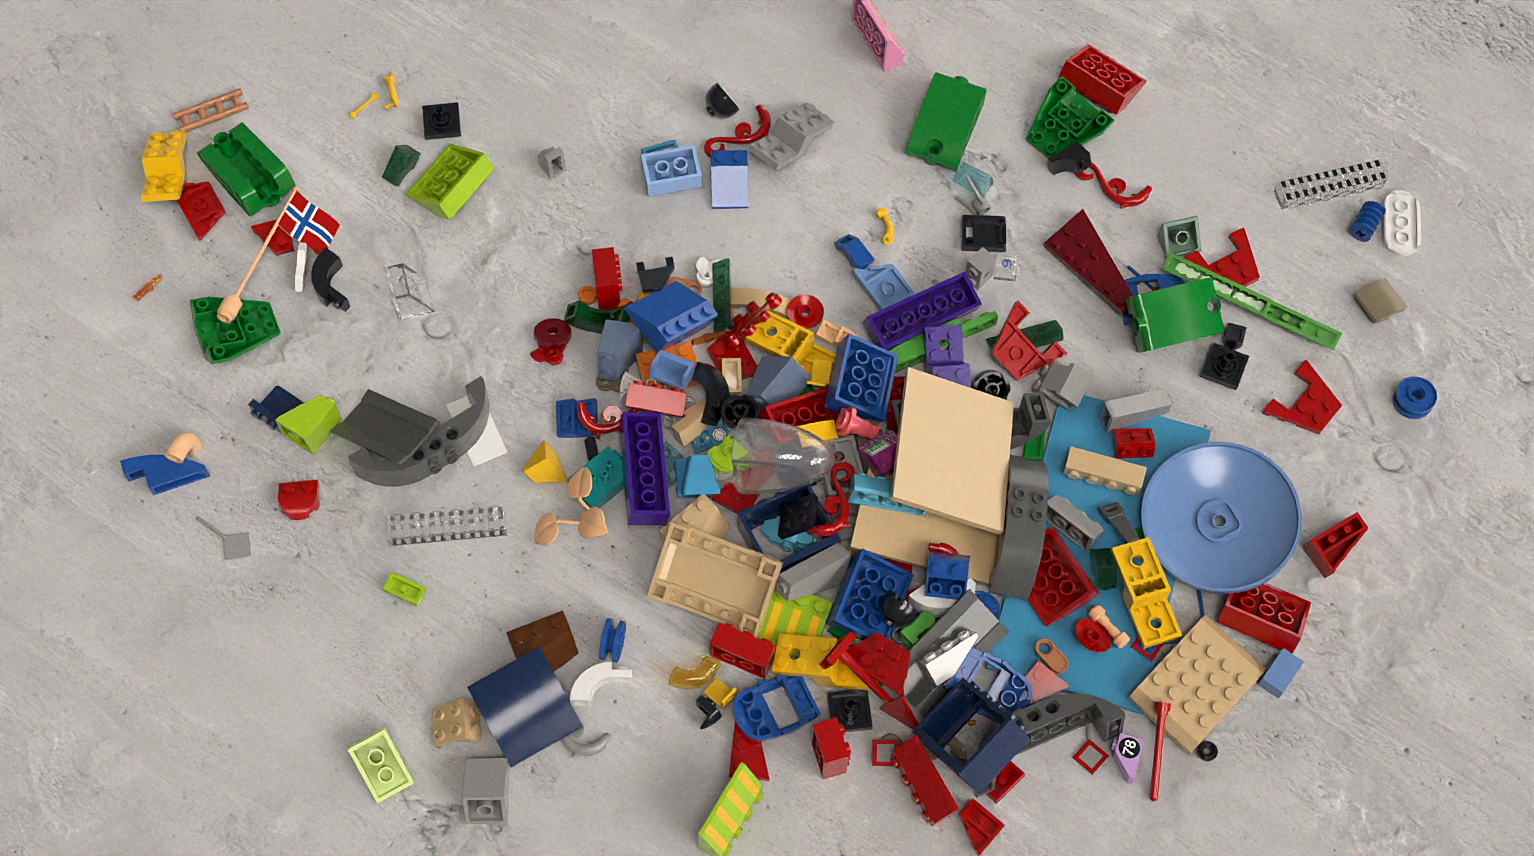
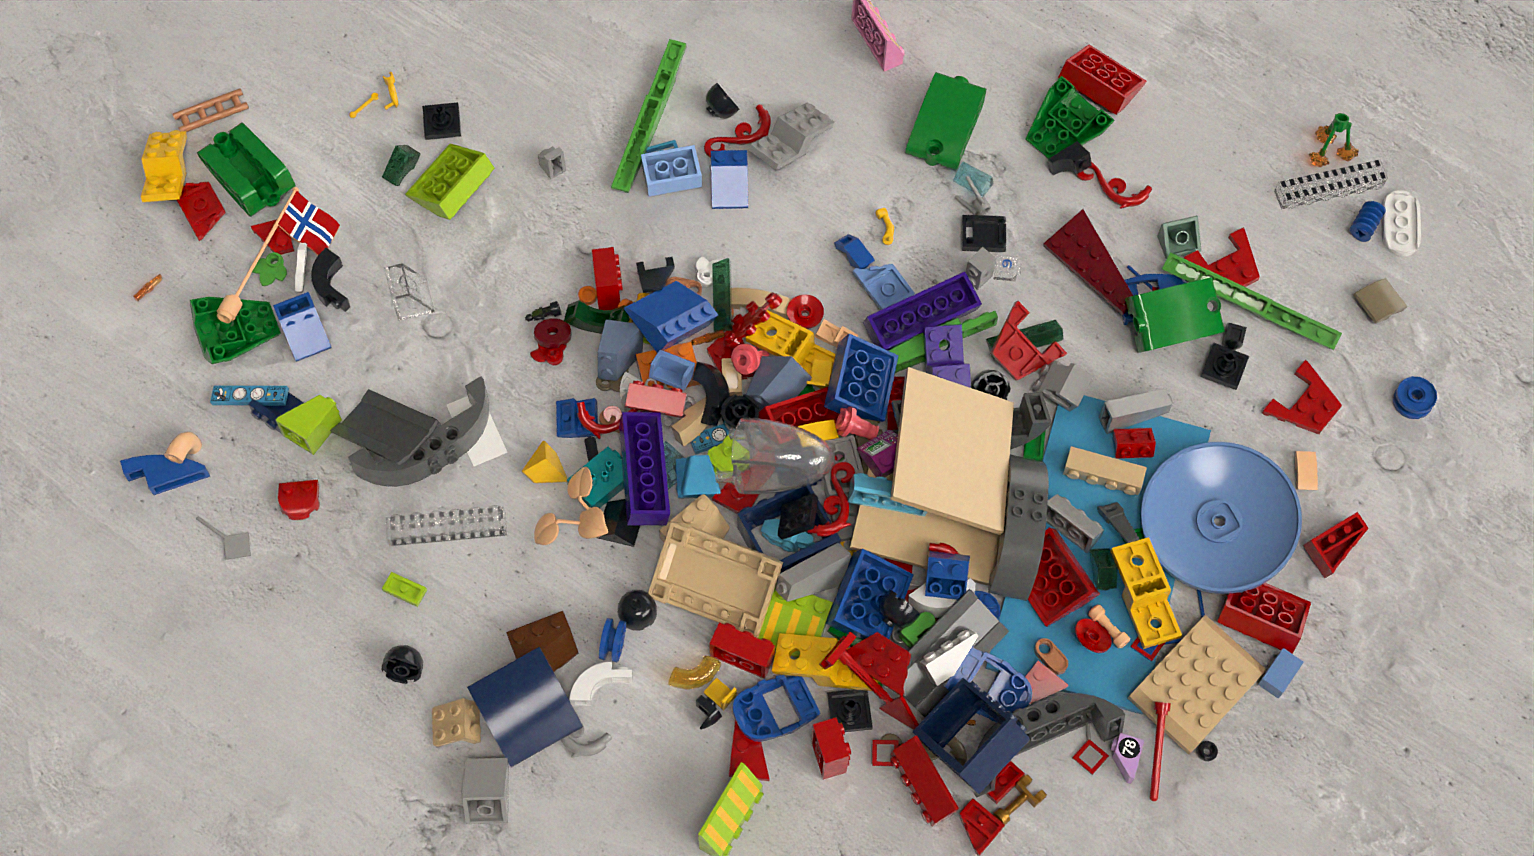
yellowish green slope [348,725,414,803] -> none
none -> dark azure tile [210,386,289,406]
none -> bright green plate [252,252,287,286]
none -> slope [273,292,332,362]
none -> black cylinder [381,645,423,684]
none -> black piece [525,301,562,322]
none -> black slope [596,499,641,547]
none -> bright green slope [611,39,687,193]
none -> black cylinder [617,590,657,631]
none -> coral piece [731,344,769,375]
none -> pearl gold bar [993,774,1047,825]
none -> light nougat slope [1295,451,1318,490]
none -> clear orange plant [1309,113,1359,167]

